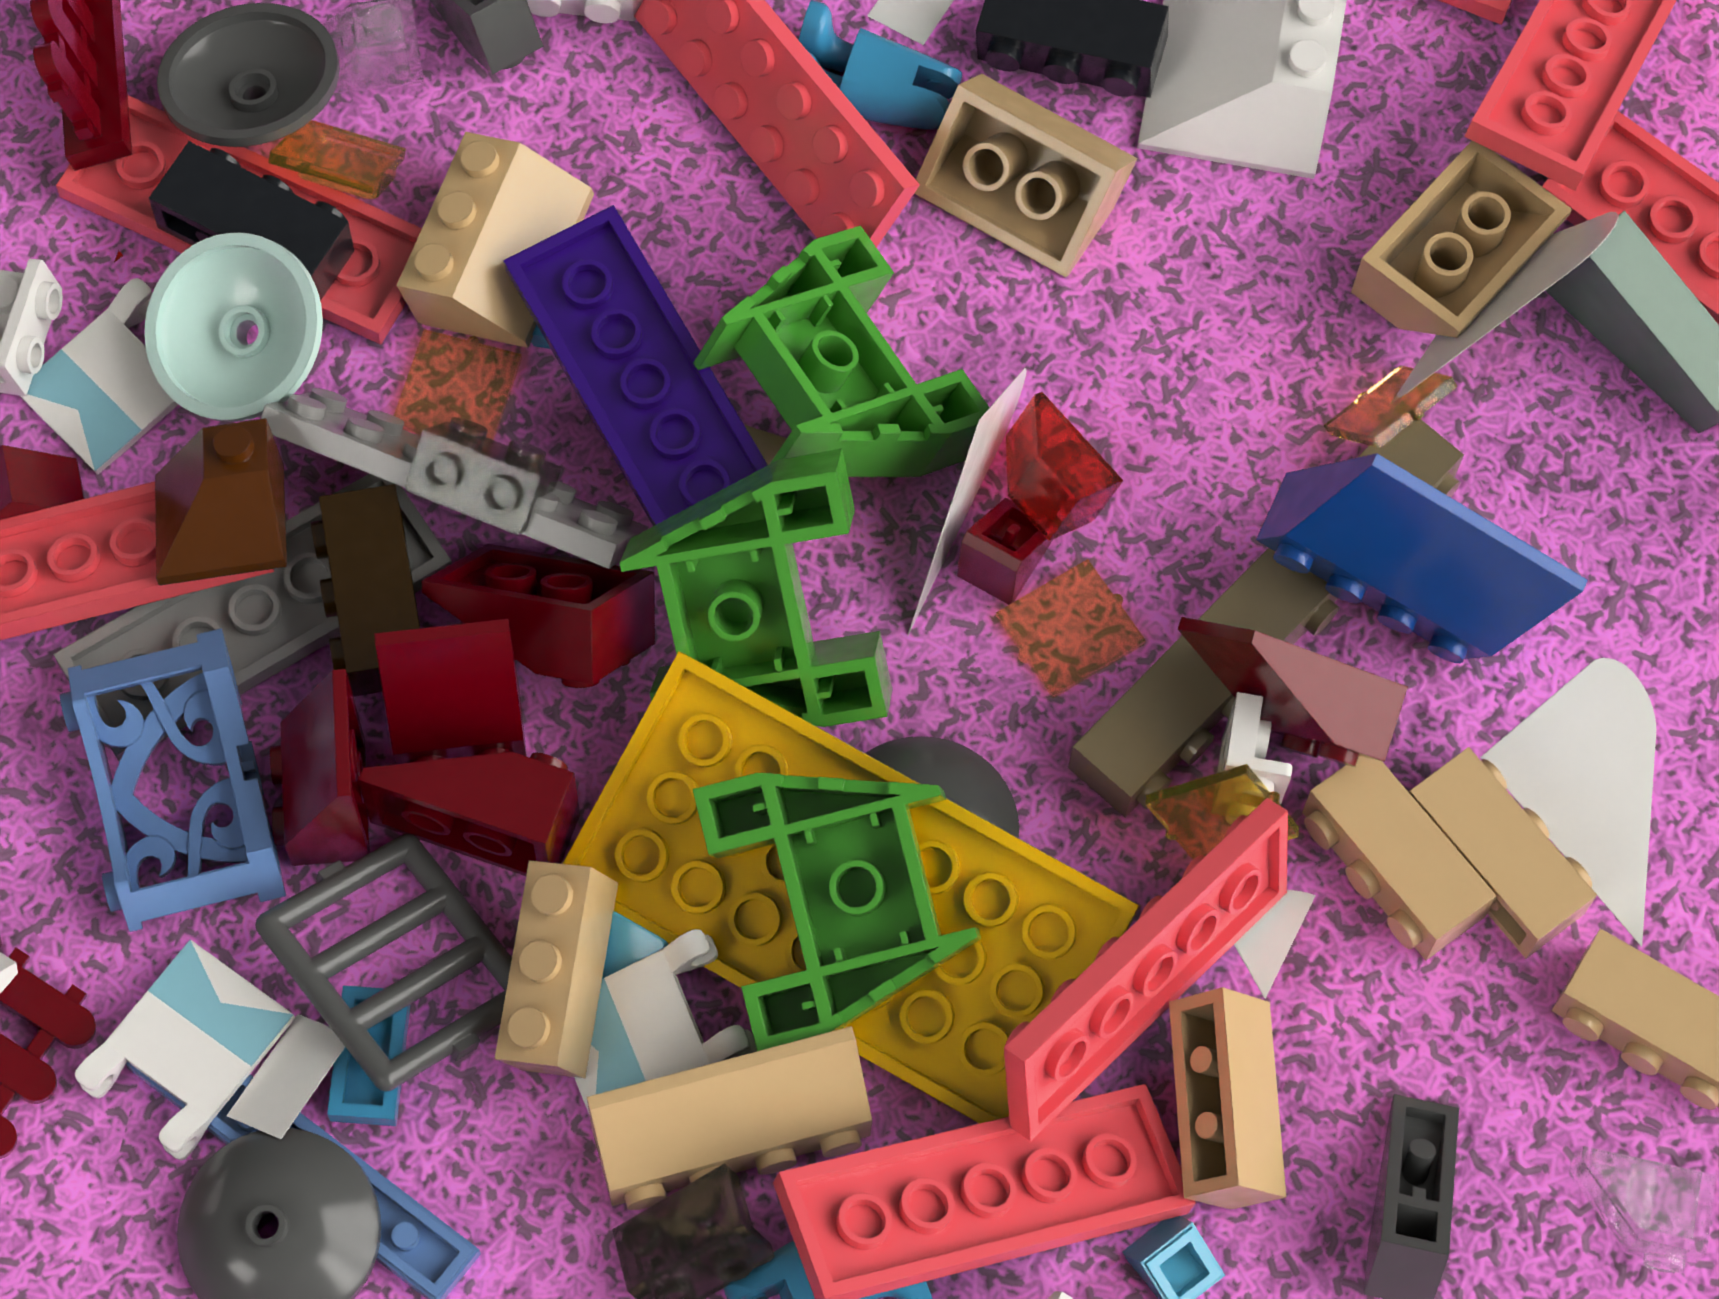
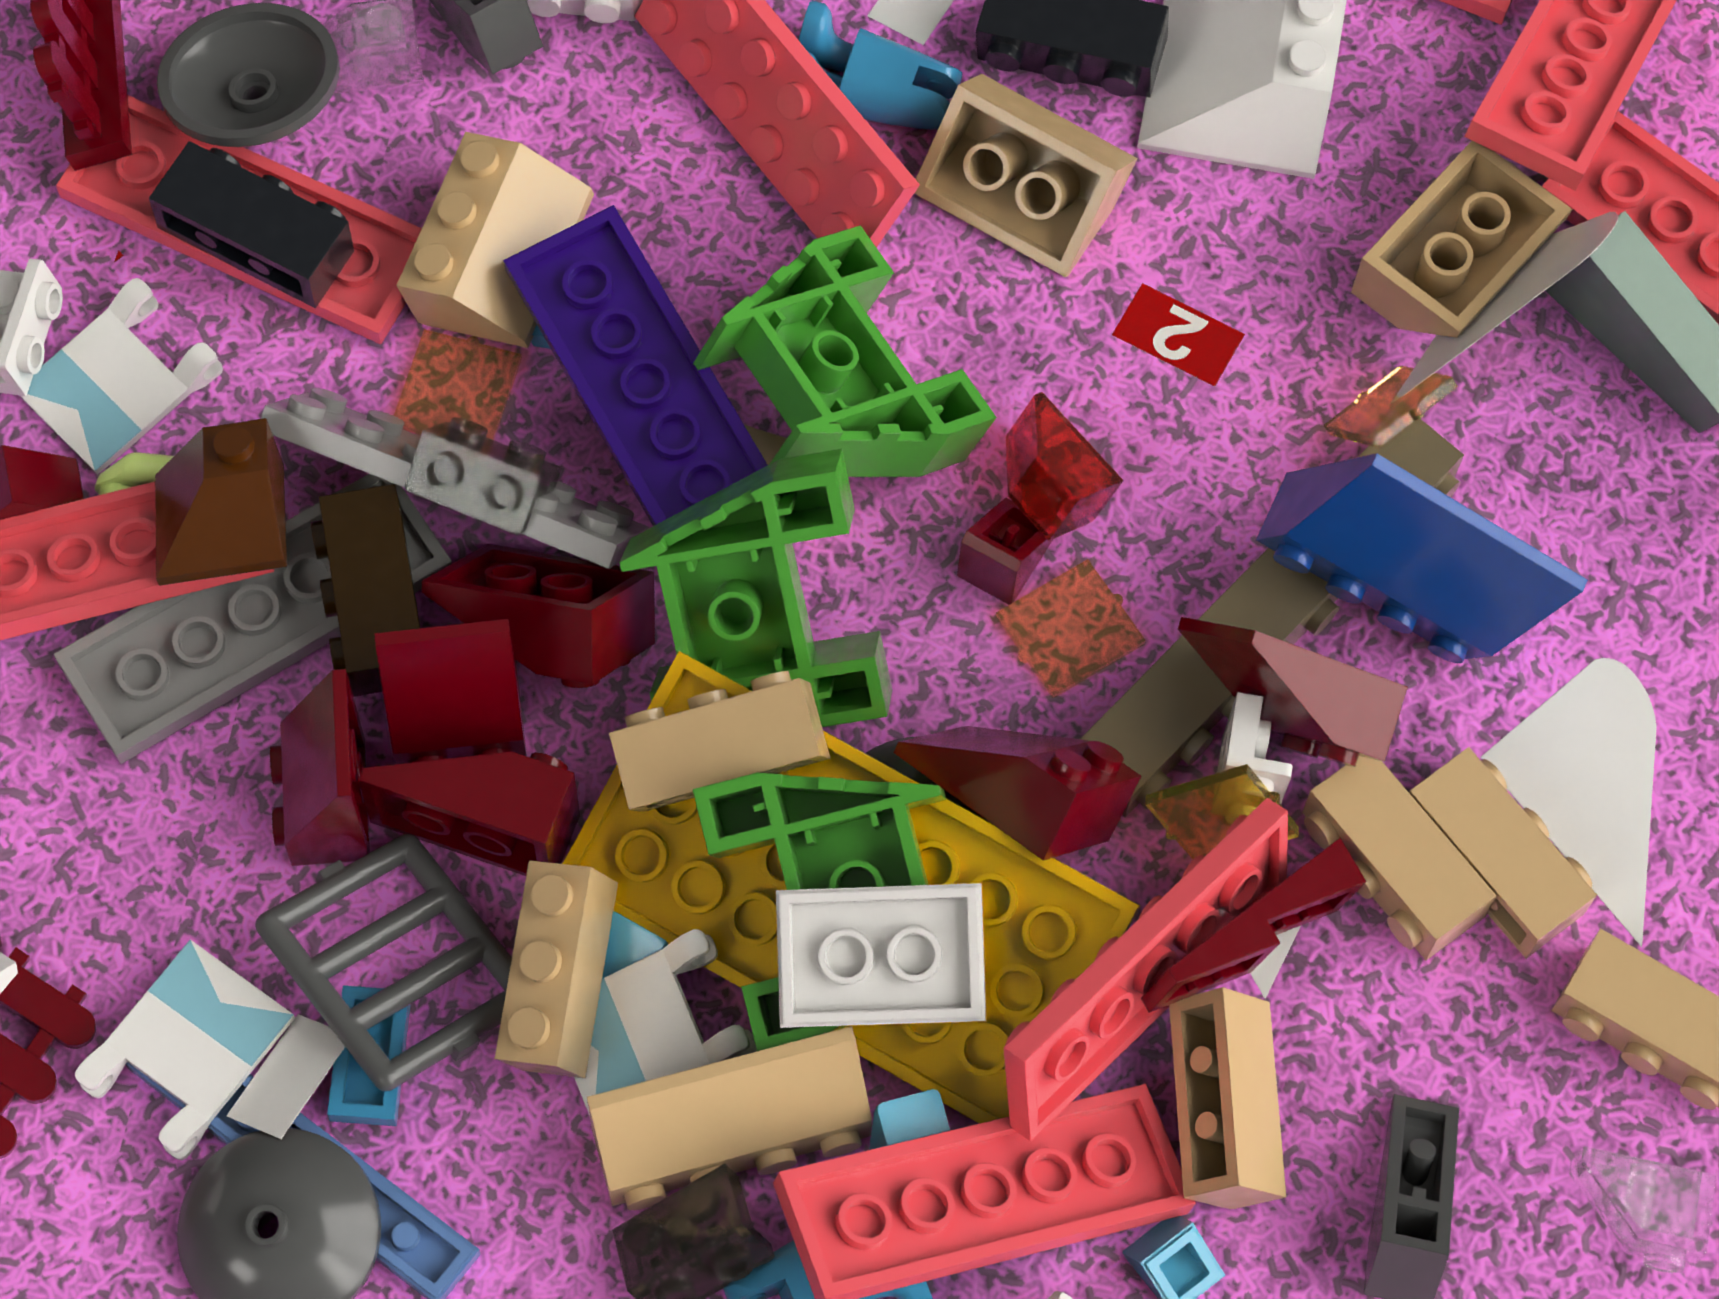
medium blue fence [60,628,286,932] -> none
light aqua dish [144,232,323,422] -> none
piece [268,120,406,199] -> none
white sticker [907,368,1027,636] -> none
none -> yellowish green arm [95,452,174,495]
none -> tan brick [609,671,831,812]
none -> white tile [776,883,987,1028]
none -> medium azure slope [869,1089,950,1150]
none -> dark red slope [893,726,1142,861]
none -> red sticker [1112,283,1245,387]
none -> dark red slope [1141,838,1367,1013]

